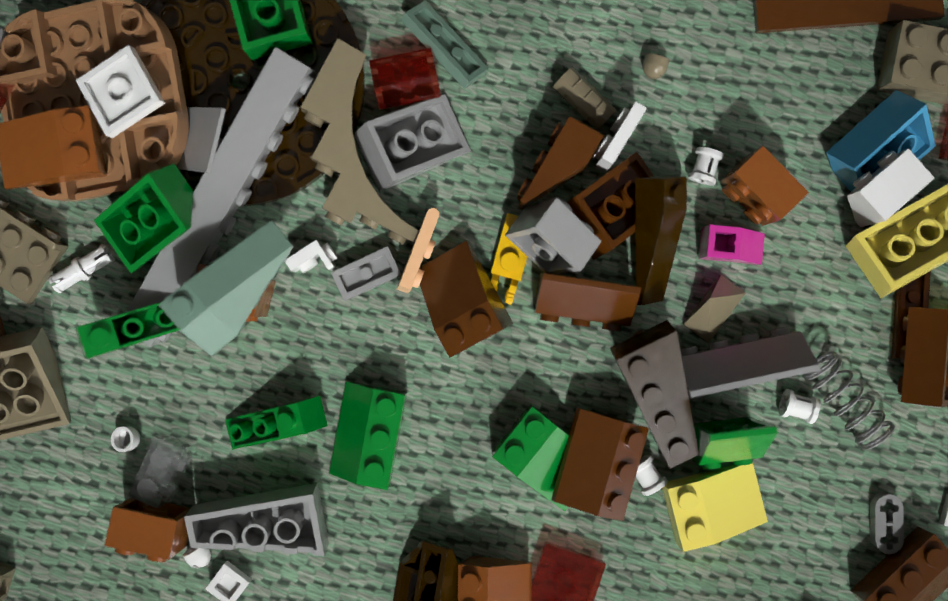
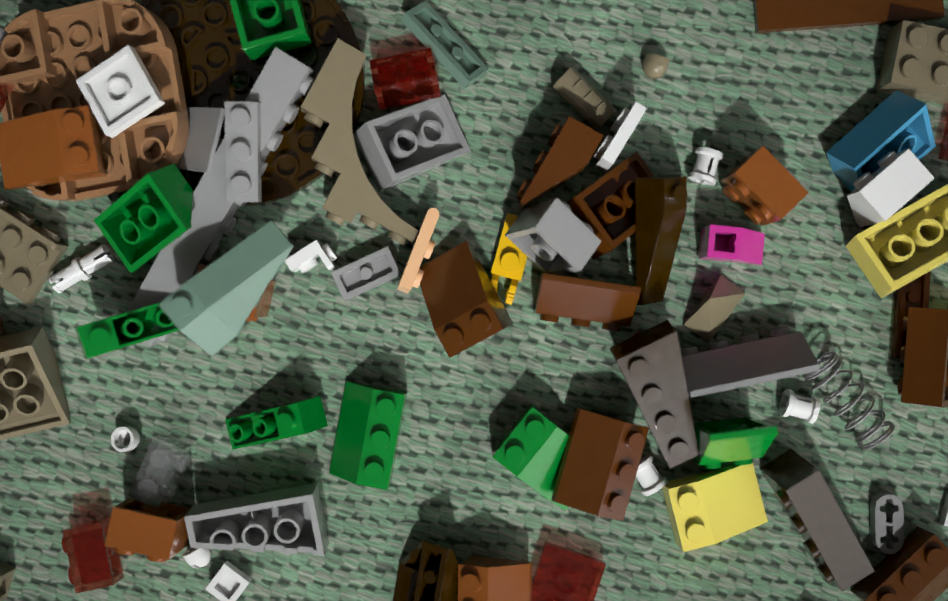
none -> clear red brick [62,517,124,593]
none -> light grey plate [224,101,261,202]
none -> dark brown wedge [759,449,874,591]

